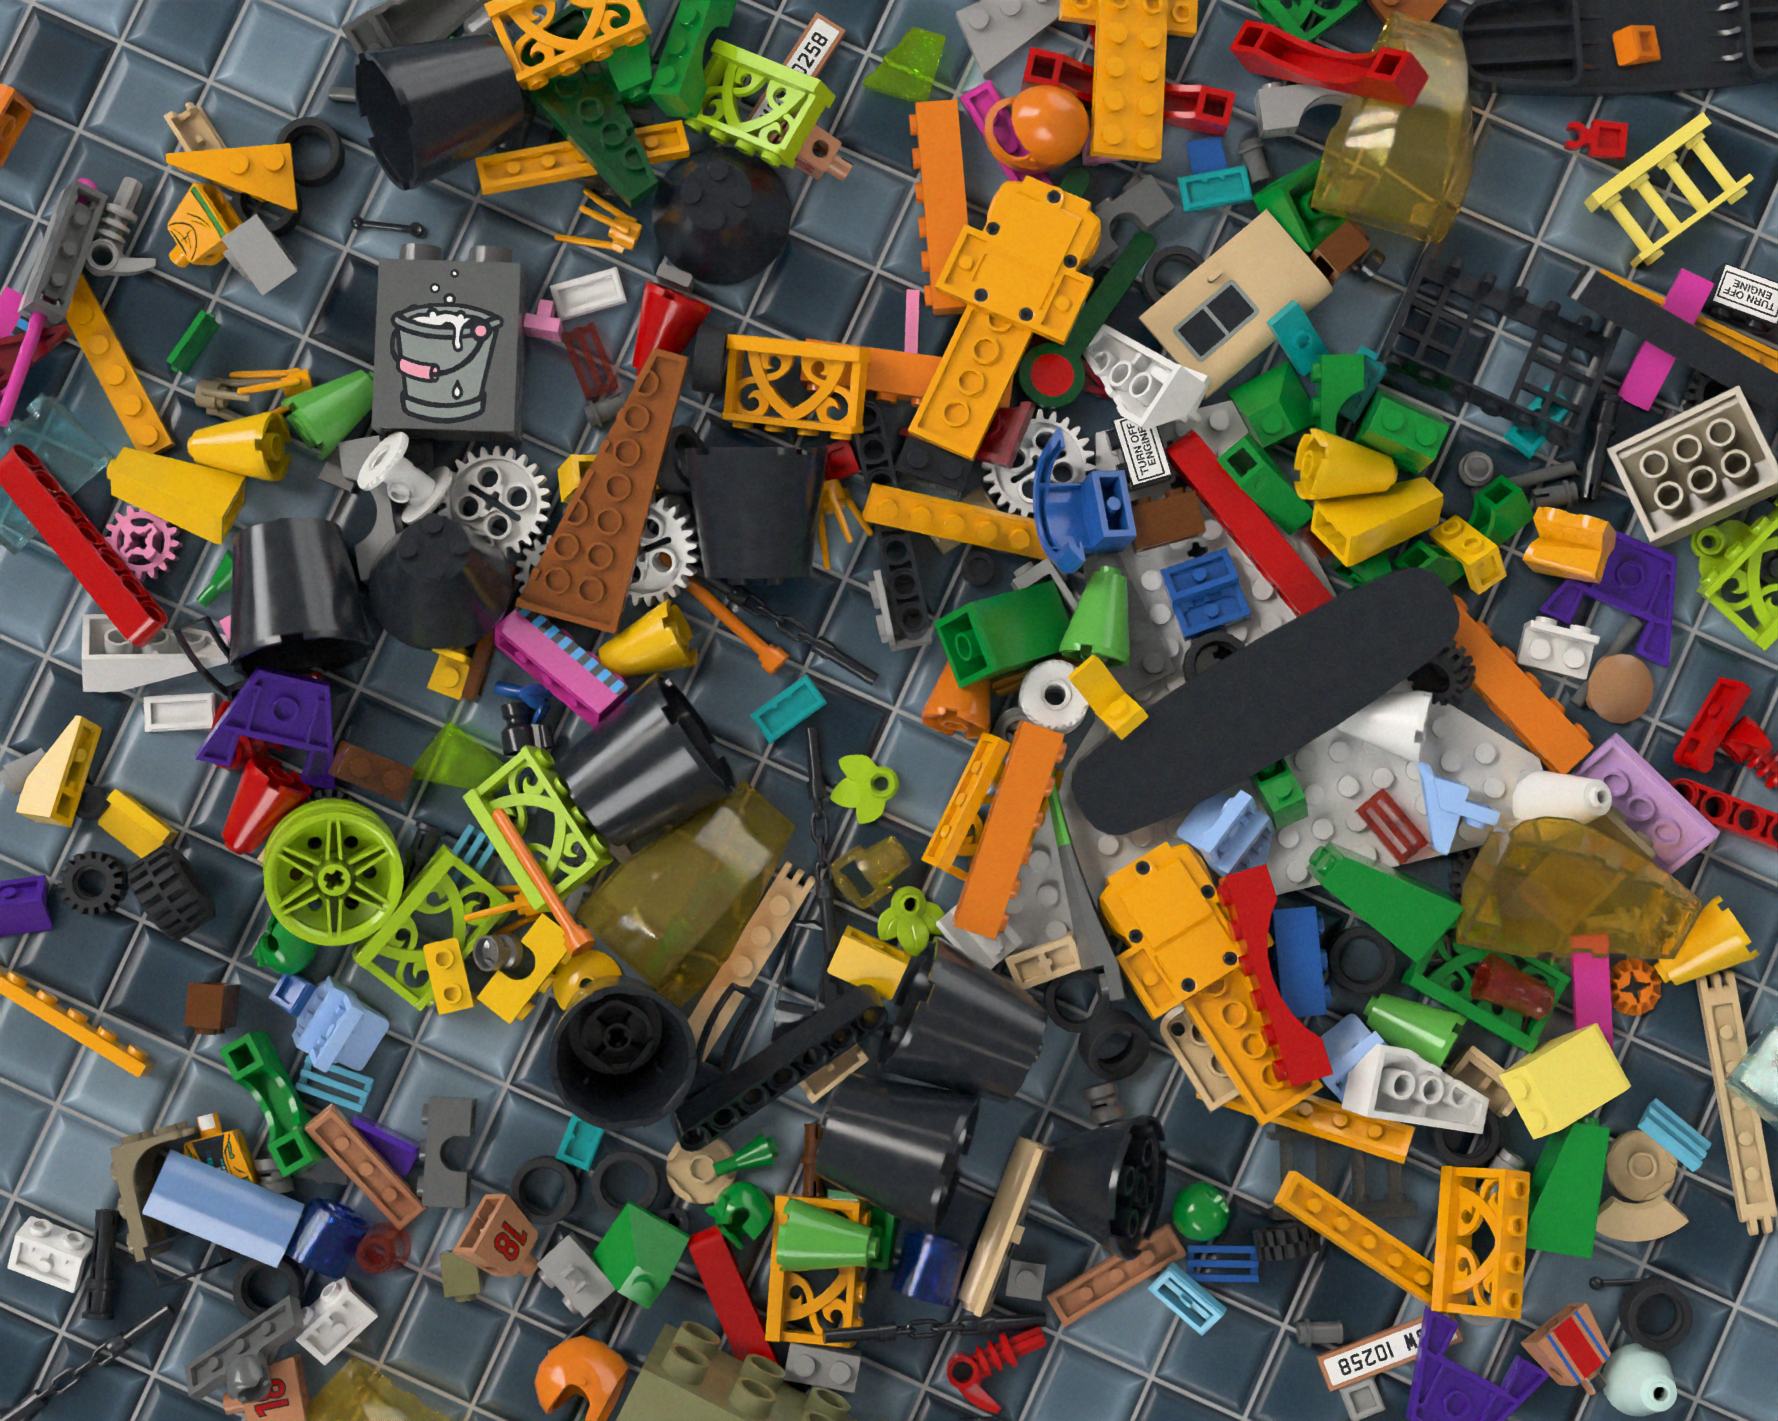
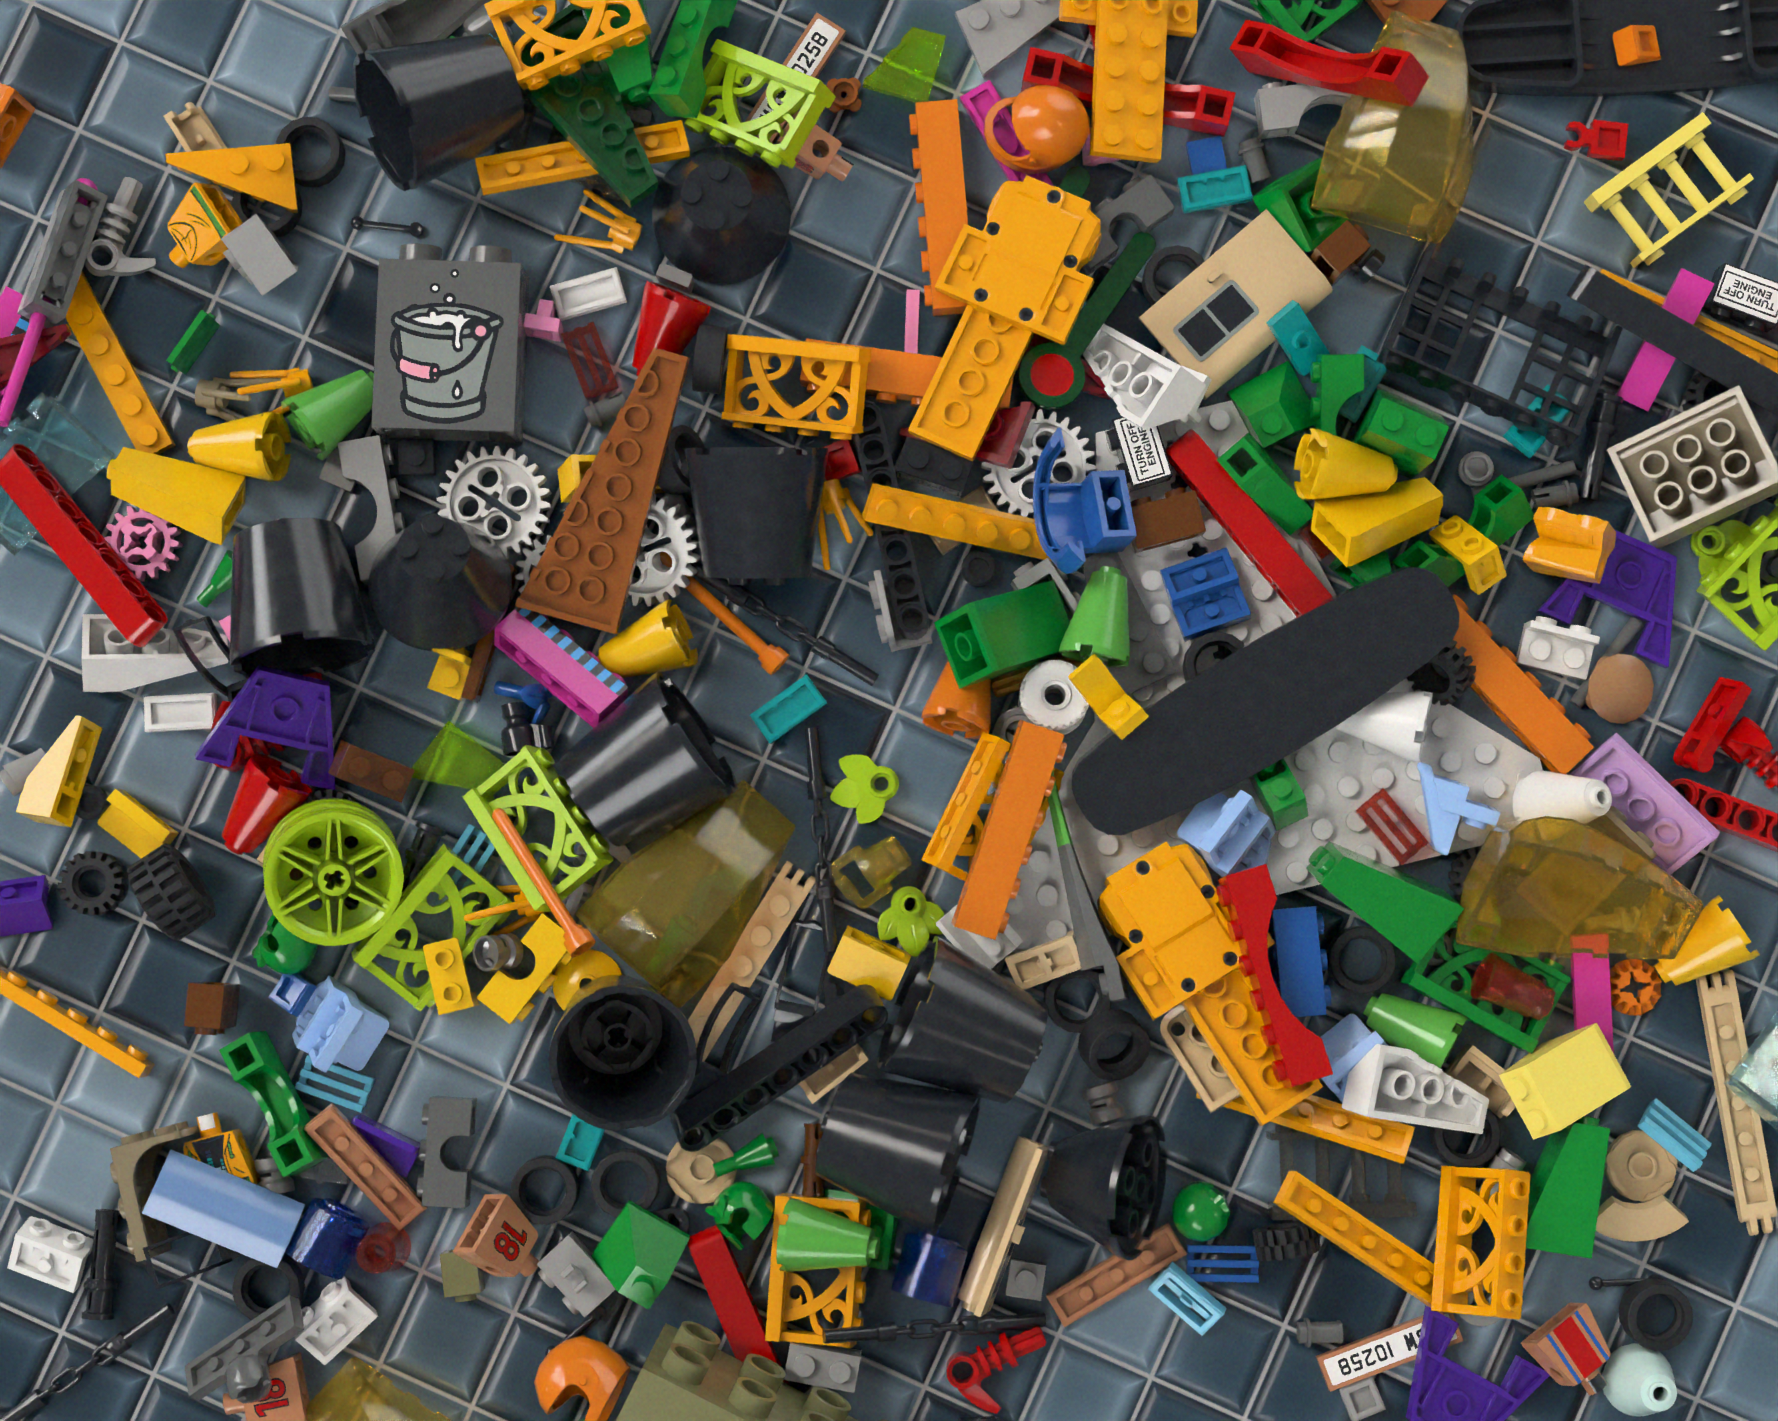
white hose [357,431,453,525] -> none
none -> dark orange plate [827,77,862,113]

